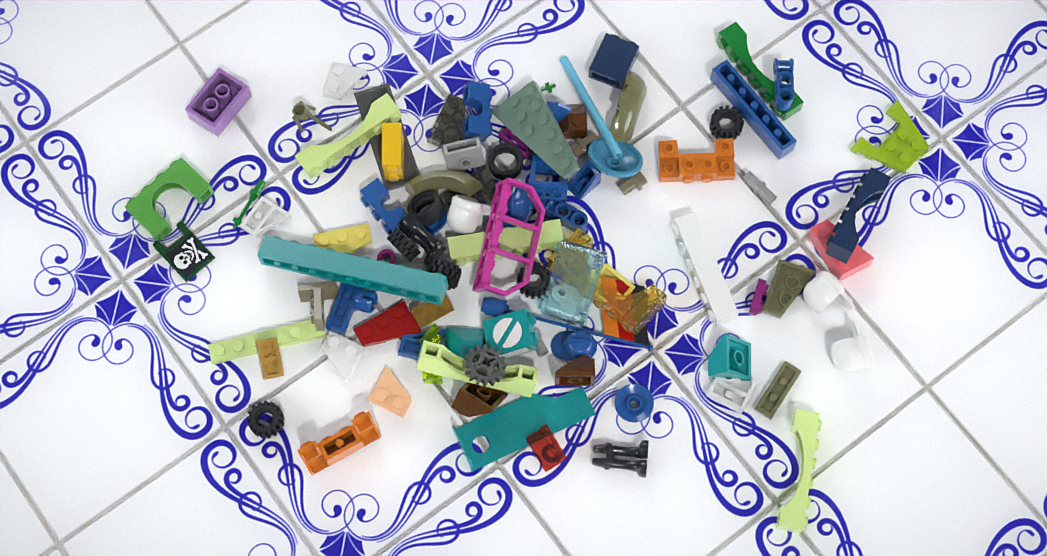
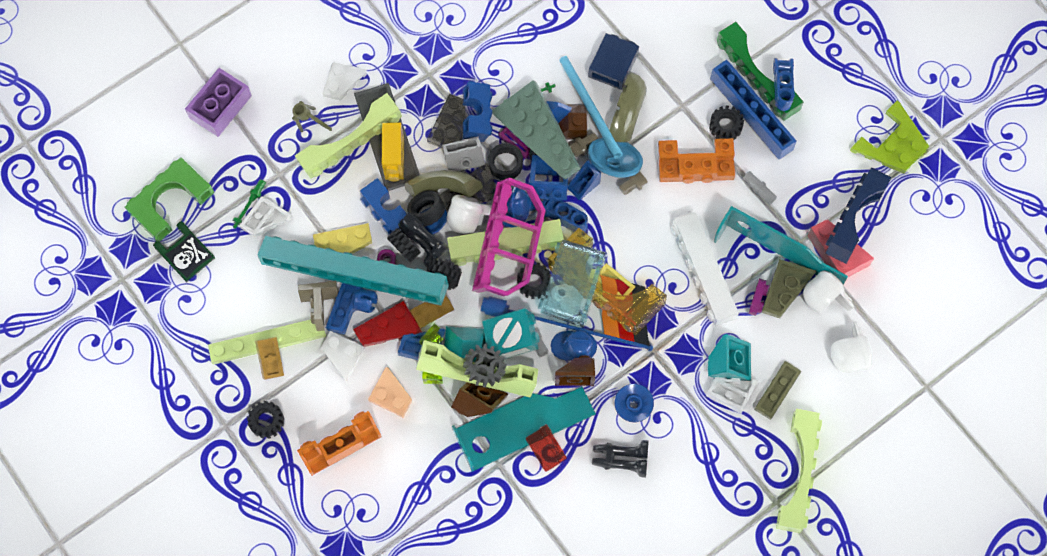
none -> teal piece [714,206,848,285]

